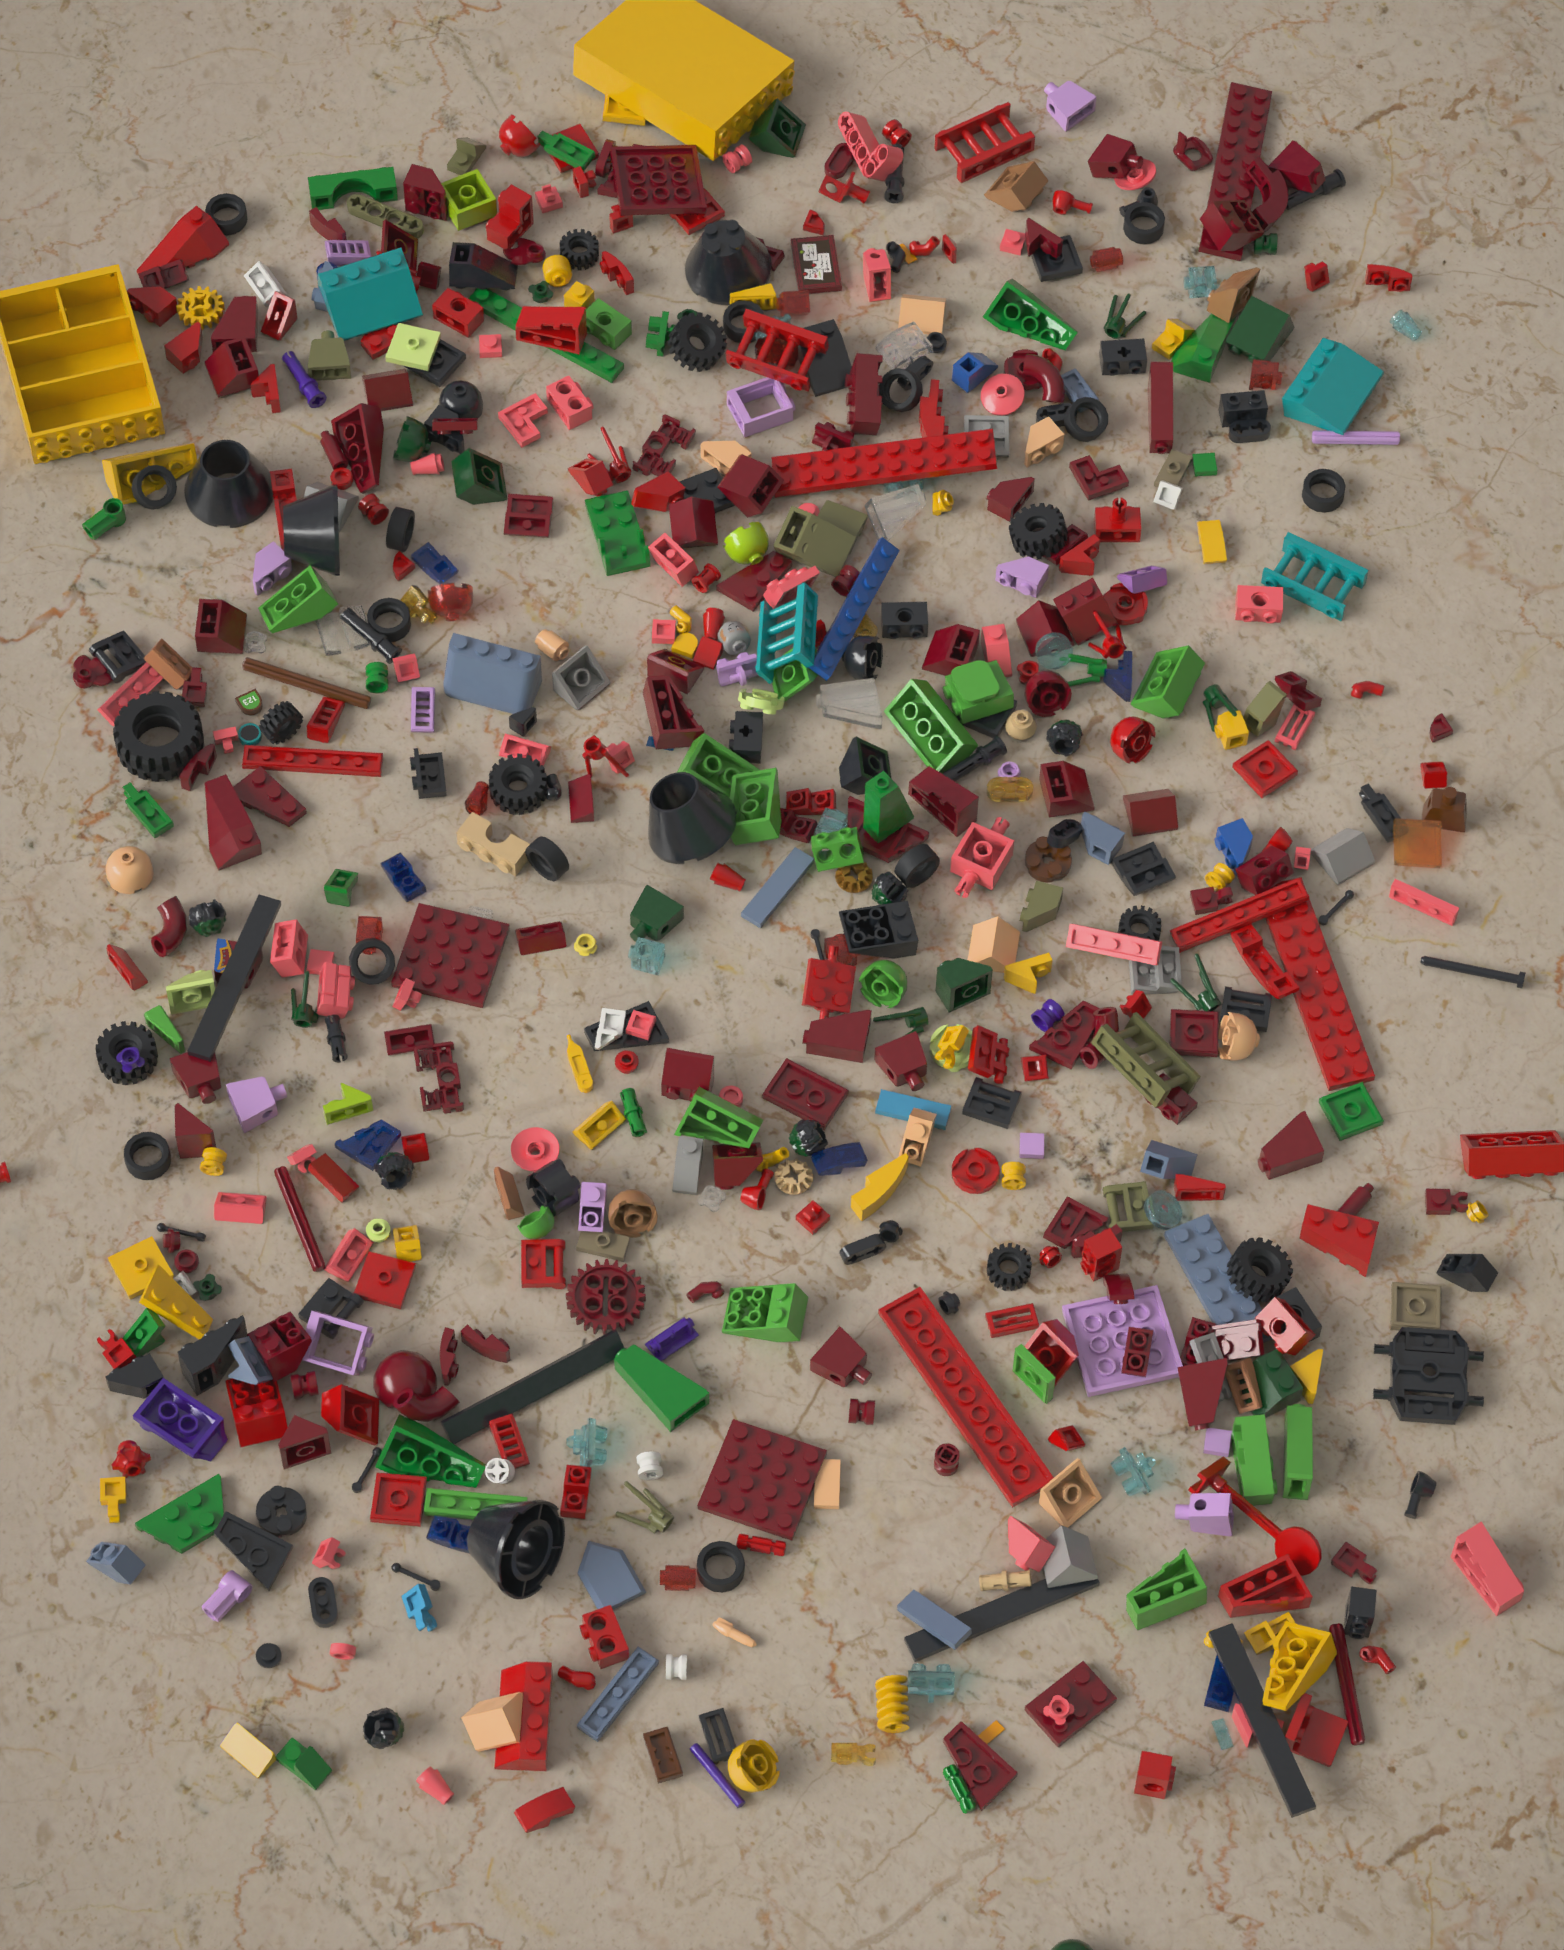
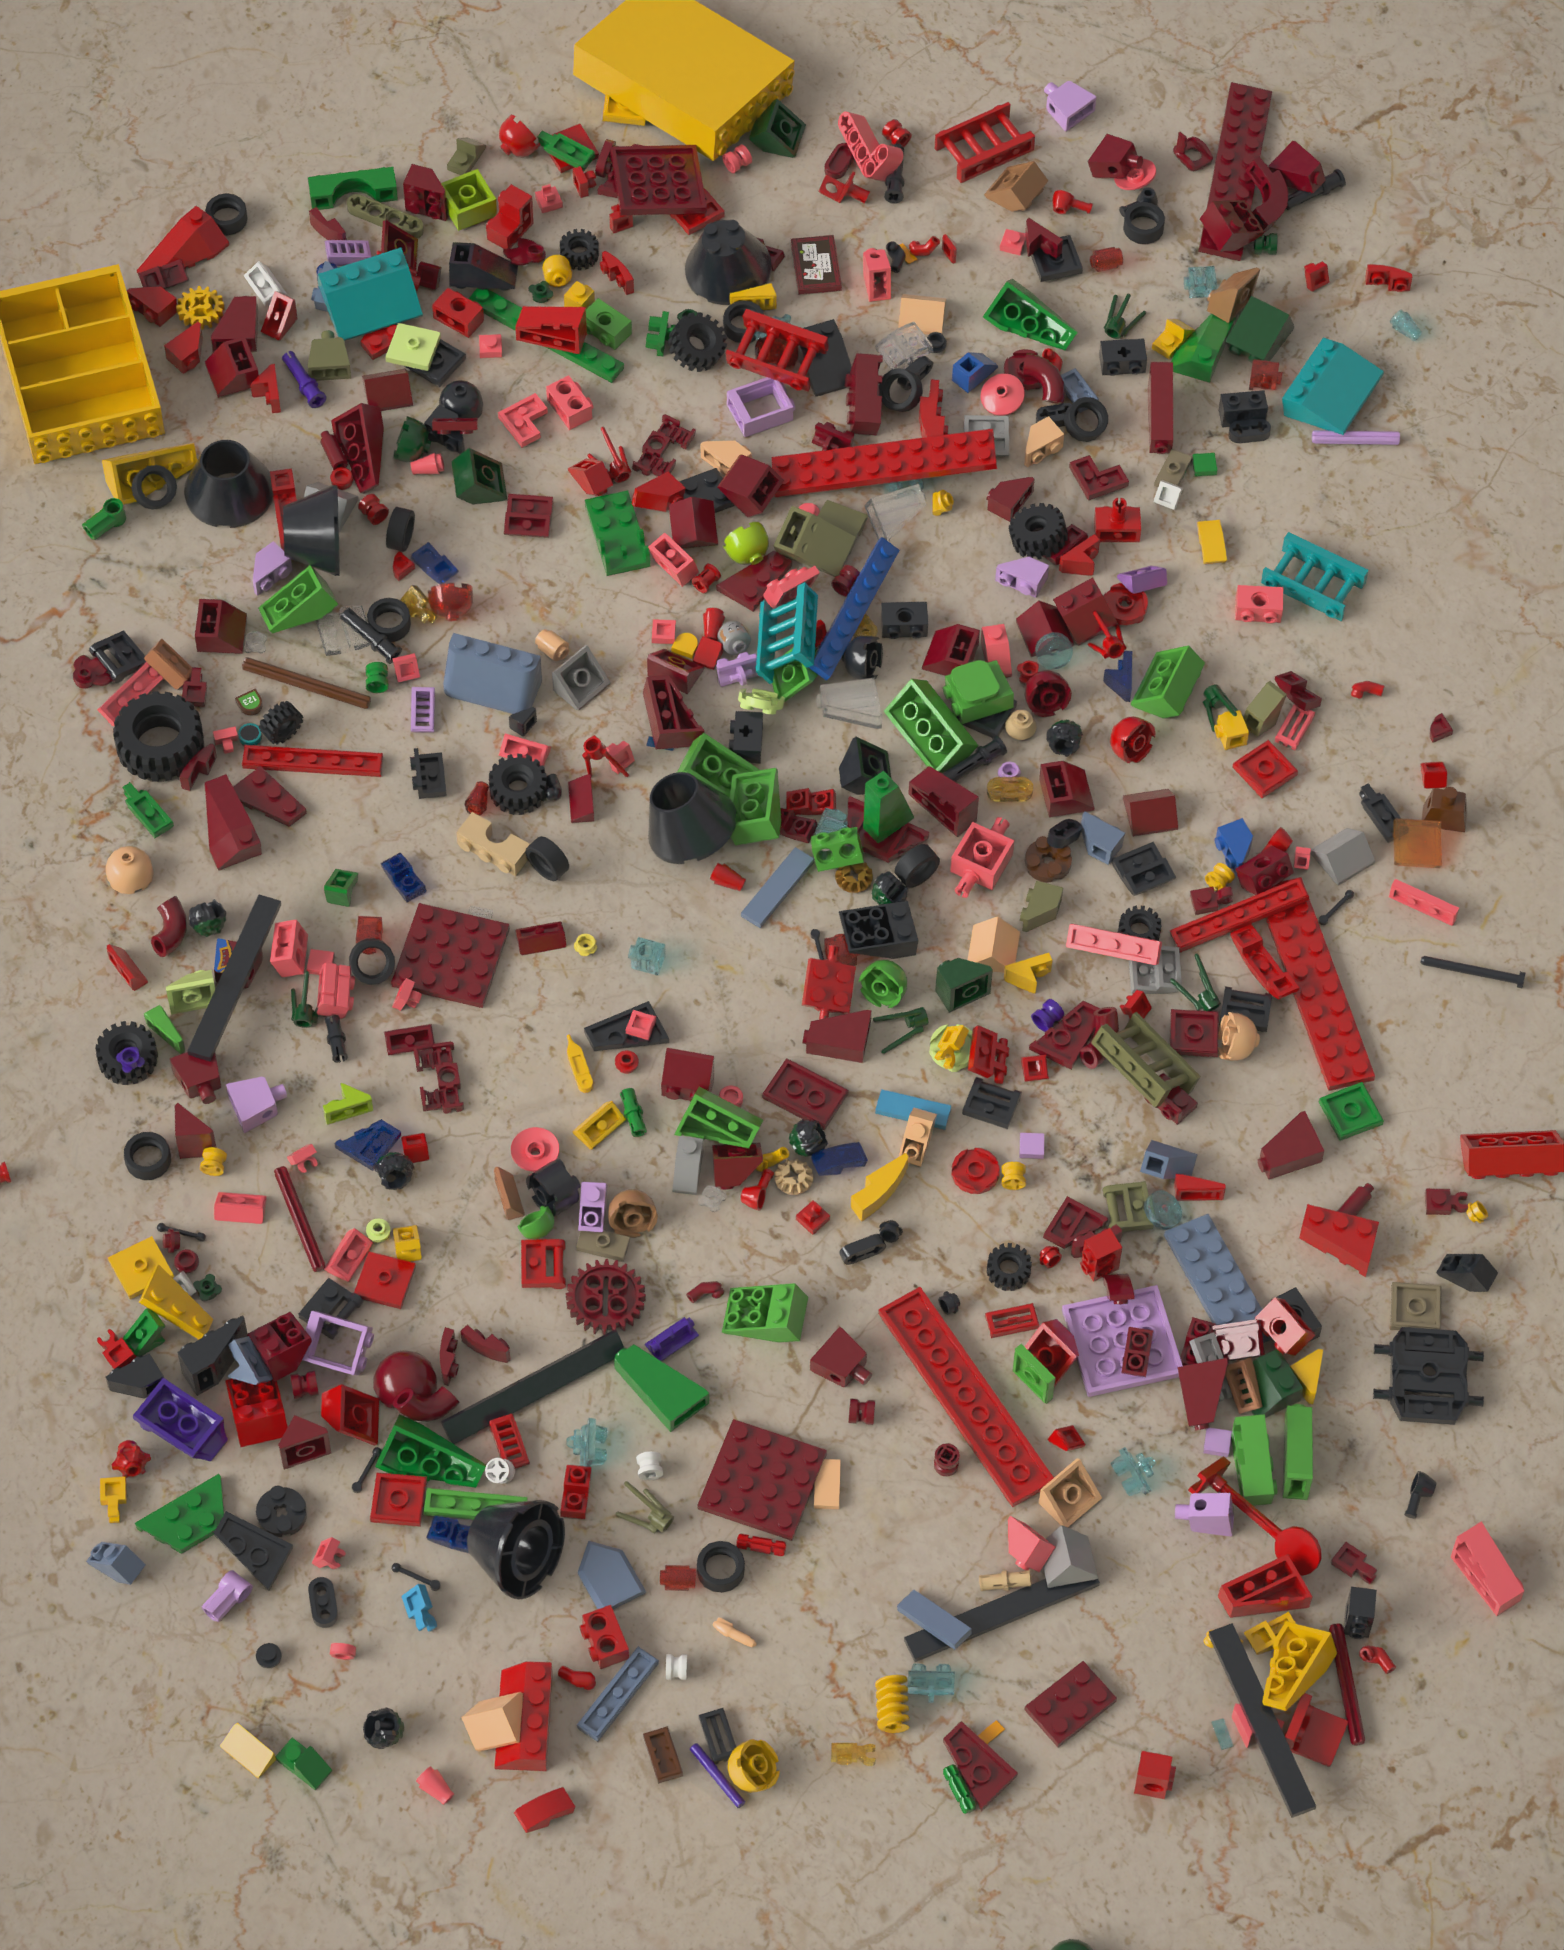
red slope [307,697,345,743] -> none
red slope [308,1153,360,1203] -> none
white slope [595,1008,626,1050] -> none
dark green torso [630,885,684,943] -> none
yellow arm [670,605,692,634] -> none
clear red brick [776,290,810,317] -> none
red tile [803,209,825,235] -> none
dark red torso [874,1031,927,1091] -> none
coral plate [1043,1695,1074,1725] -> none
green plant [1059,654,1107,687] -> none
bright green wedge [1126,1548,1207,1631] -> none
clear blue slope [1204,1655,1234,1712] -> none
black tyre [1227,1237,1293,1302] -> none
black tyre [1302,469,1346,513] -> none

